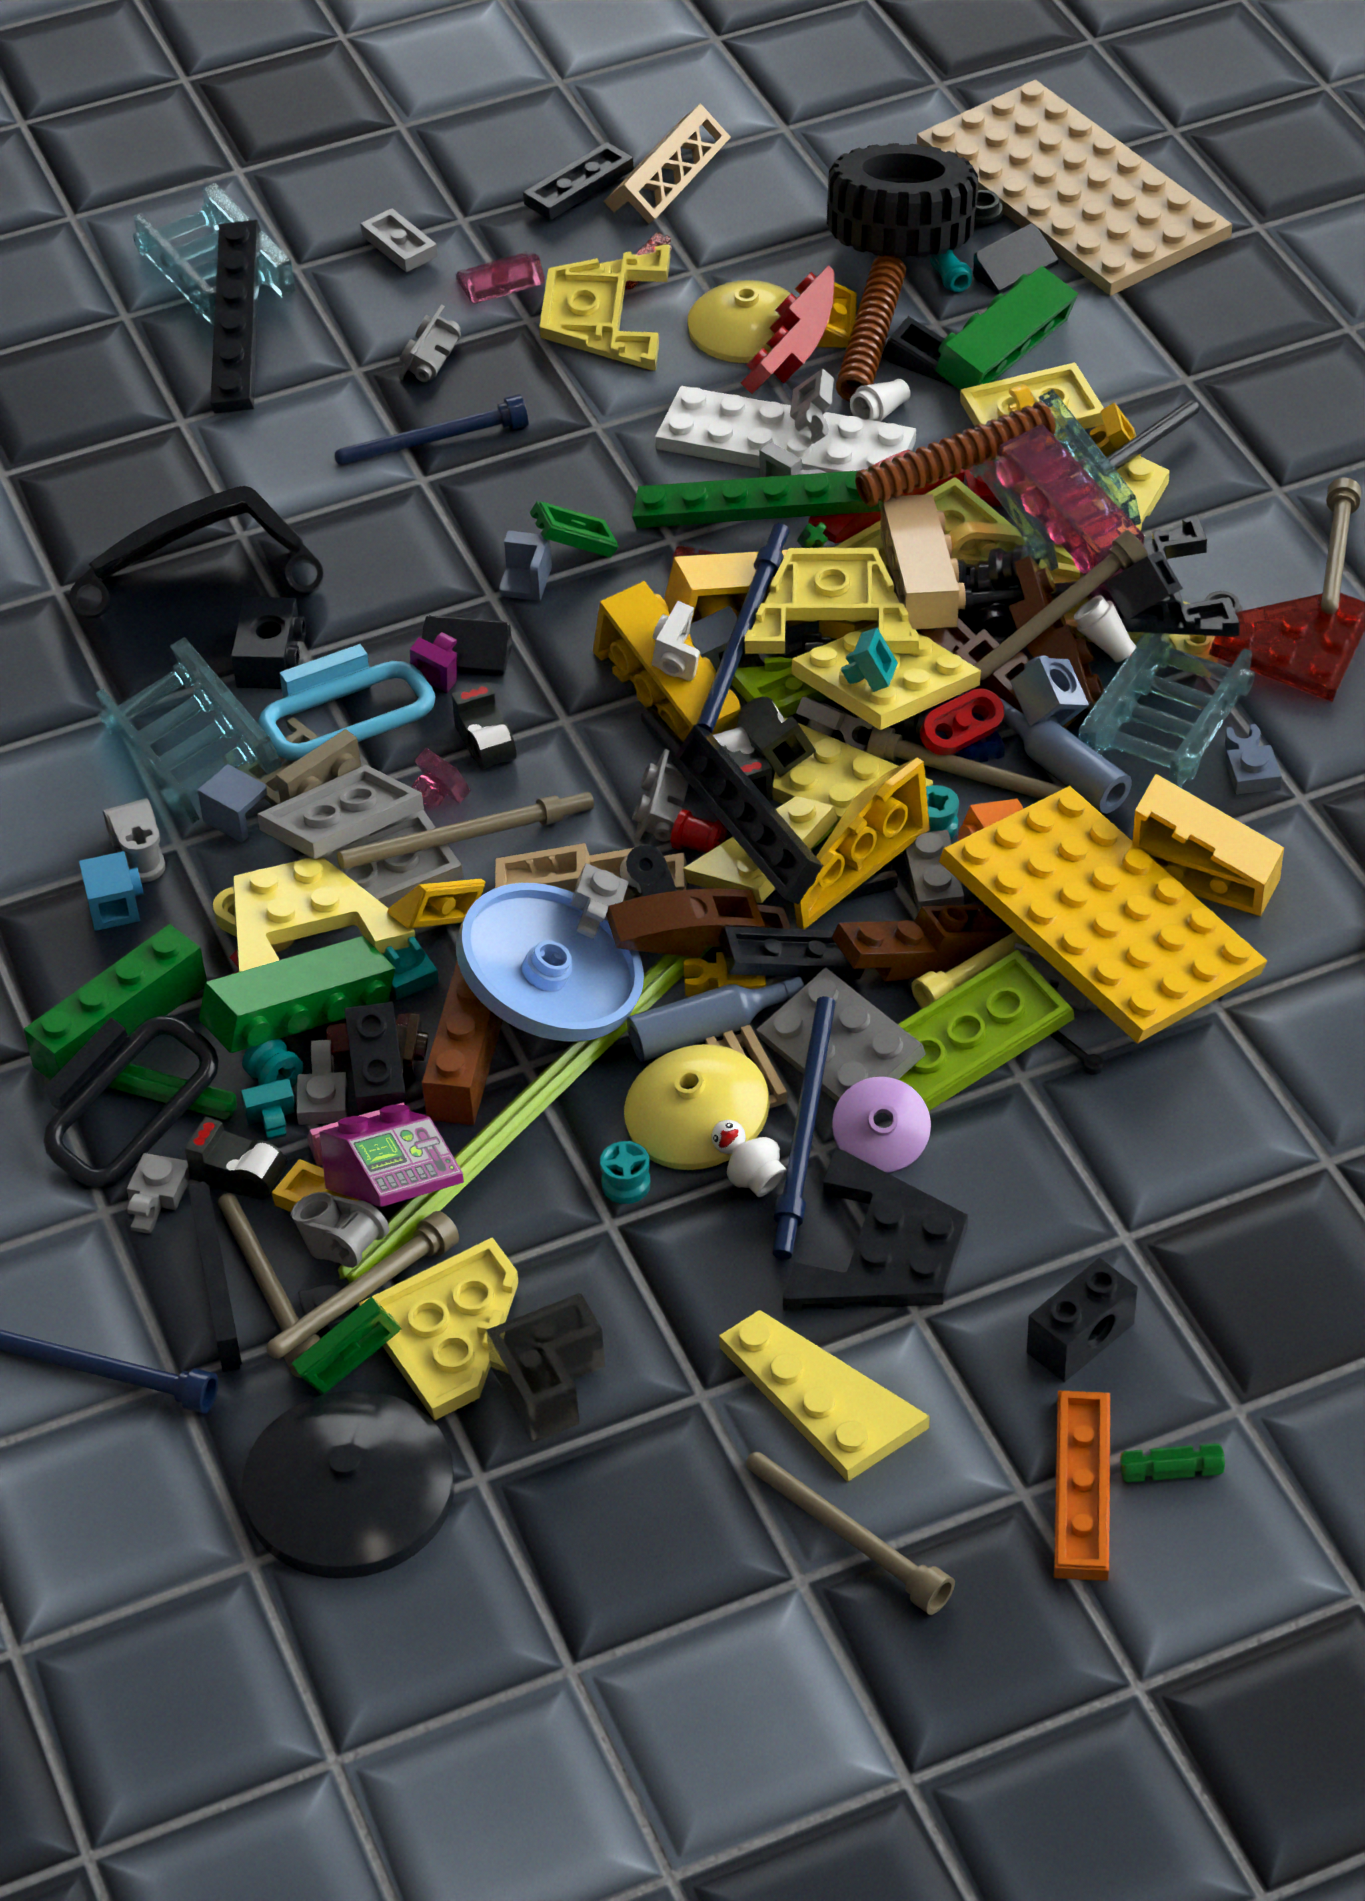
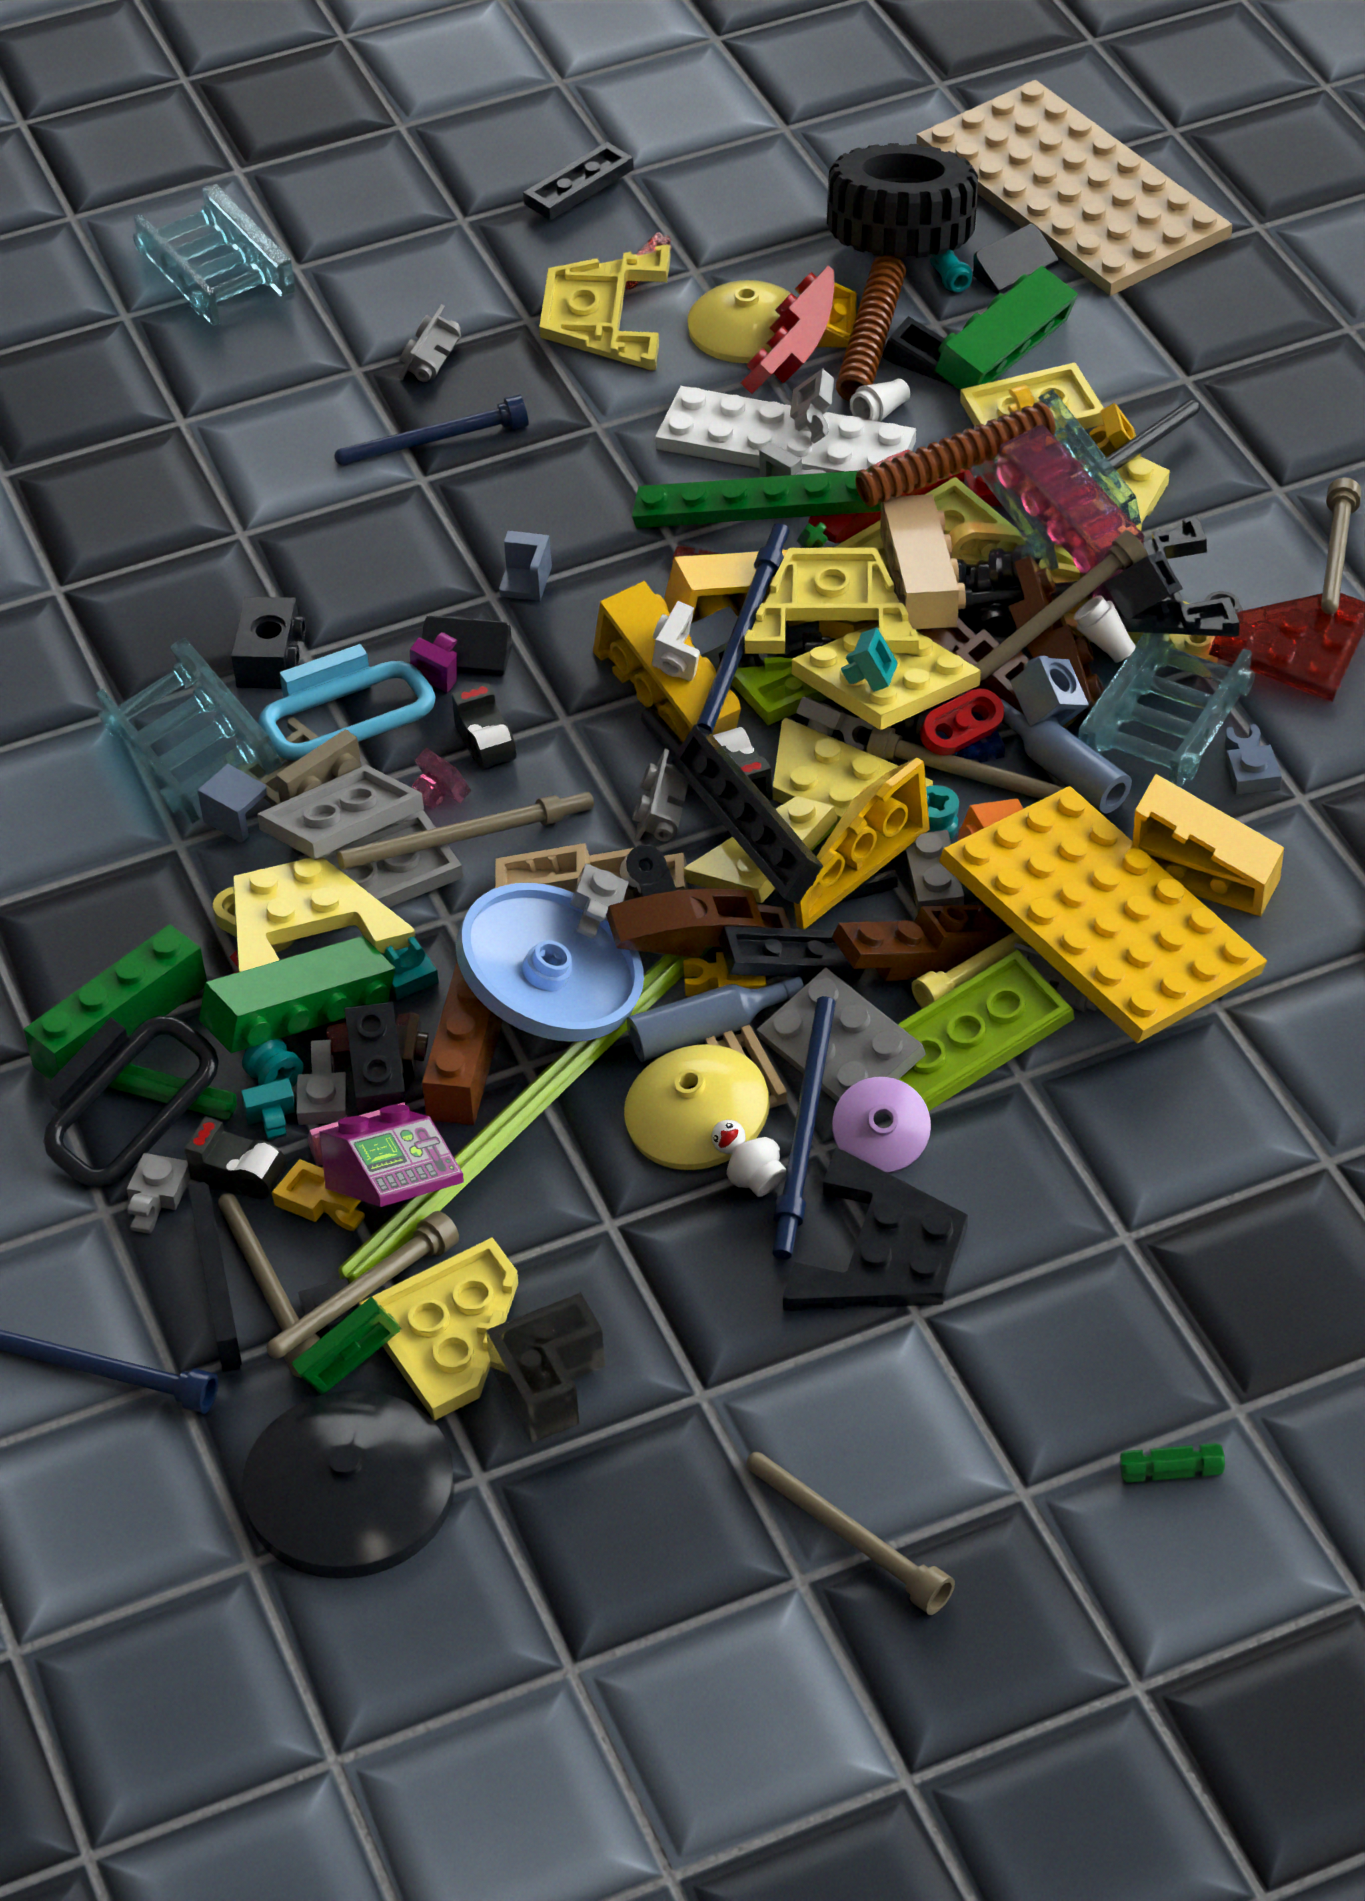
black panel [69,486,324,619] -> none
dark azure brick [79,851,144,931] -> none
light grey piece [103,798,166,883] -> none
black plate [210,219,261,414] -> none
light grey piece [291,1192,389,1268] -> none
light grey plate [360,208,438,272] -> none
yellow slope [387,879,486,929] -> none
clear pink slope [455,252,545,303] -> none
green tile [529,501,619,558] -> none
teal wheel [600,1141,651,1204] -> none
tan fence [604,103,731,224] -> none
red bush [670,809,728,853] -> none
light yellow wing [719,1310,930,1482] -> none
pearl dark grey leg [738,697,816,777] -> none
pearl dark grey plate [976,190,1003,225] -> none
black brick [1026,1257,1138,1382] -> none
black hinge [1050,1030,1103,1075] -> none
orange tile [1054,1390,1110,1581] -> none

